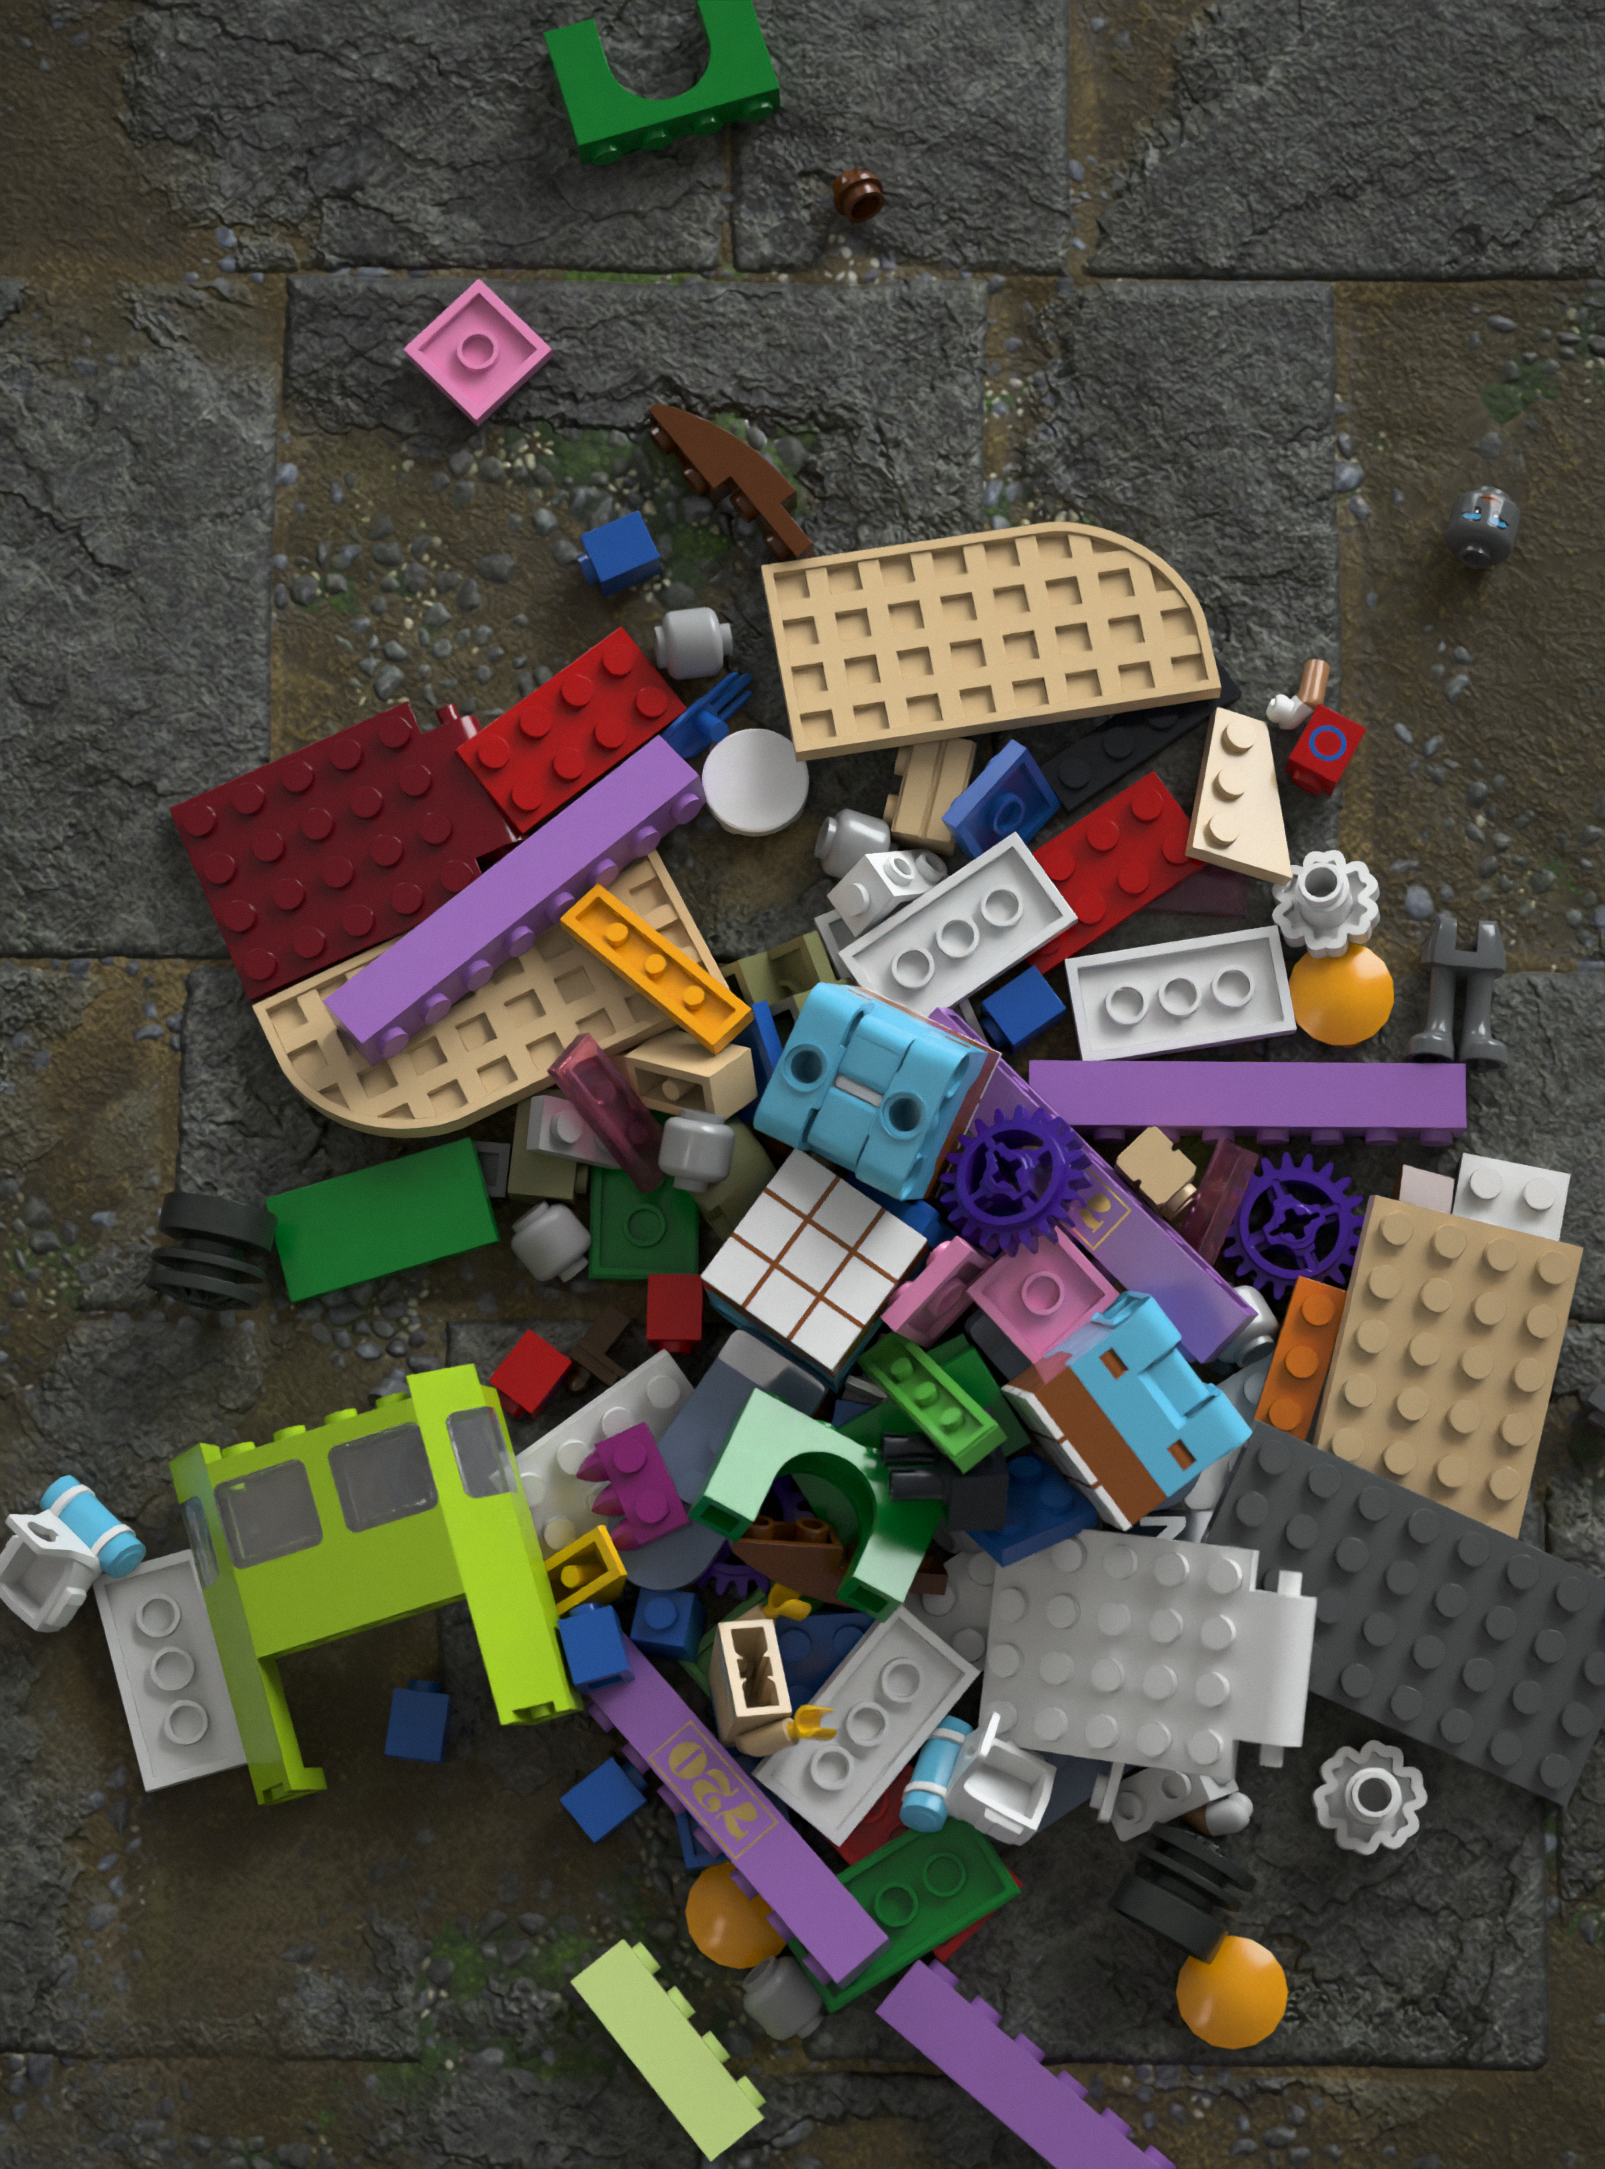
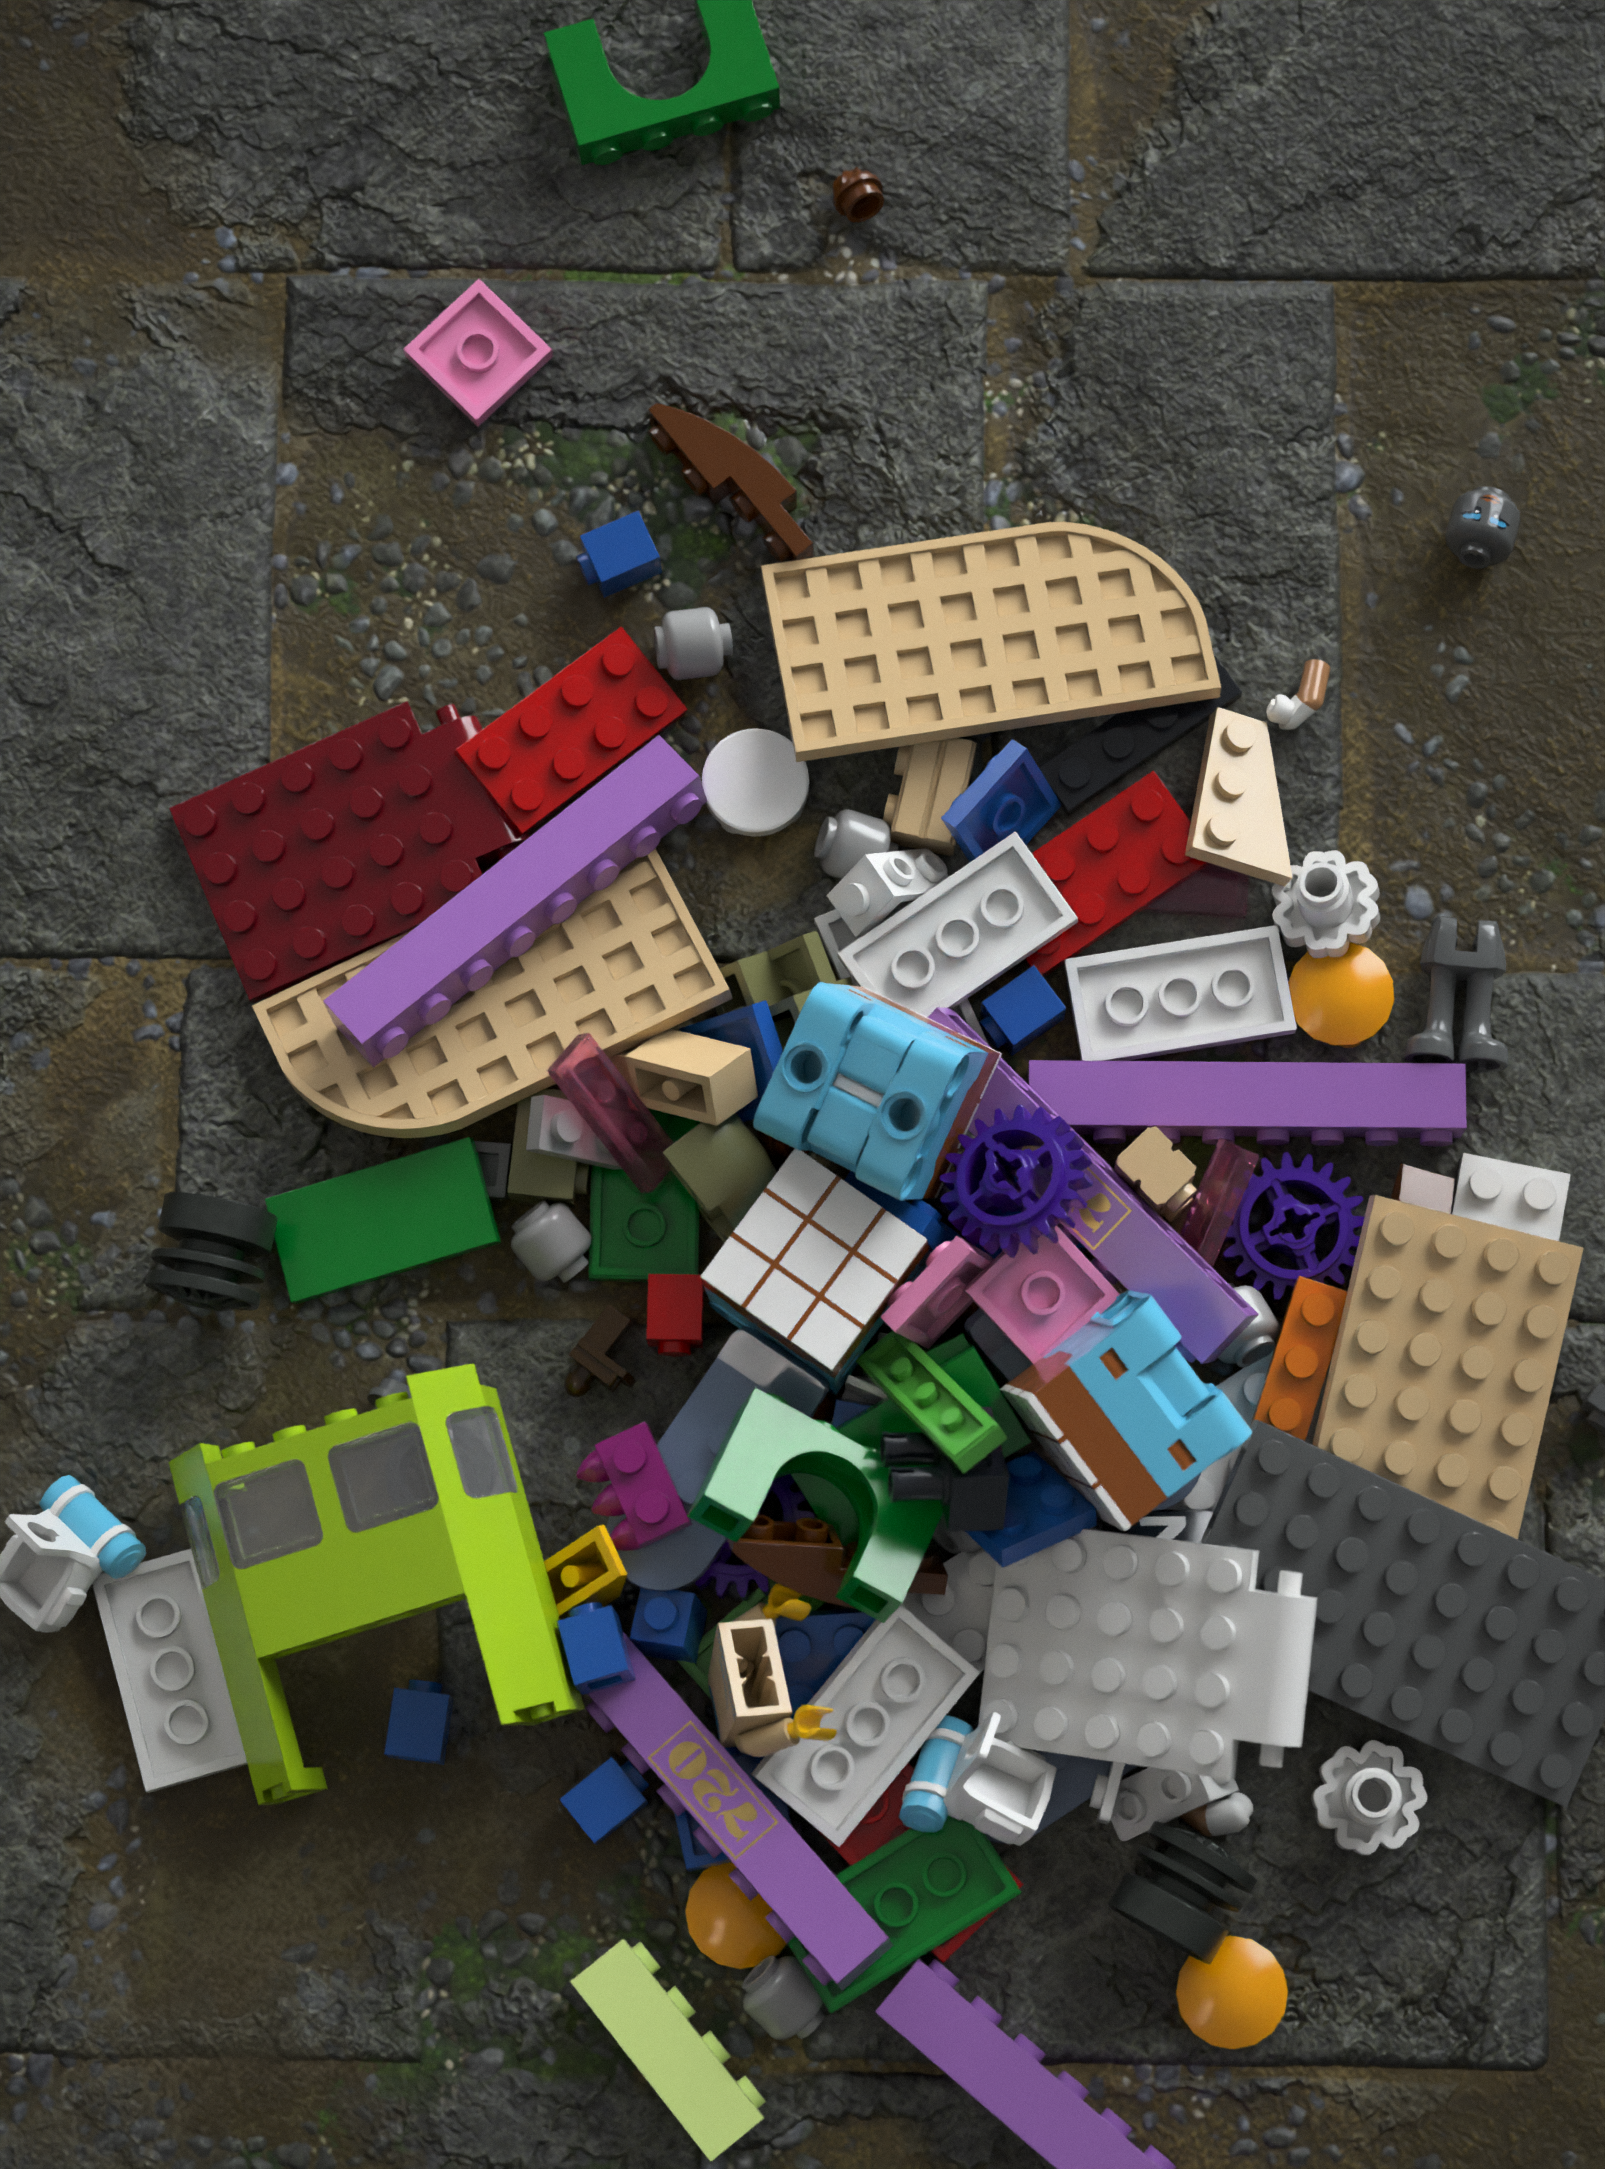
white plate [486,1348,695,1560] -> none
red brick [488,1329,575,1421] -> none
light orange plate [560,883,754,1056] -> none
light grey head [658,1109,735,1192] -> none
blue piece [661,672,752,759] -> none
red brick [1284,704,1367,796] -> none

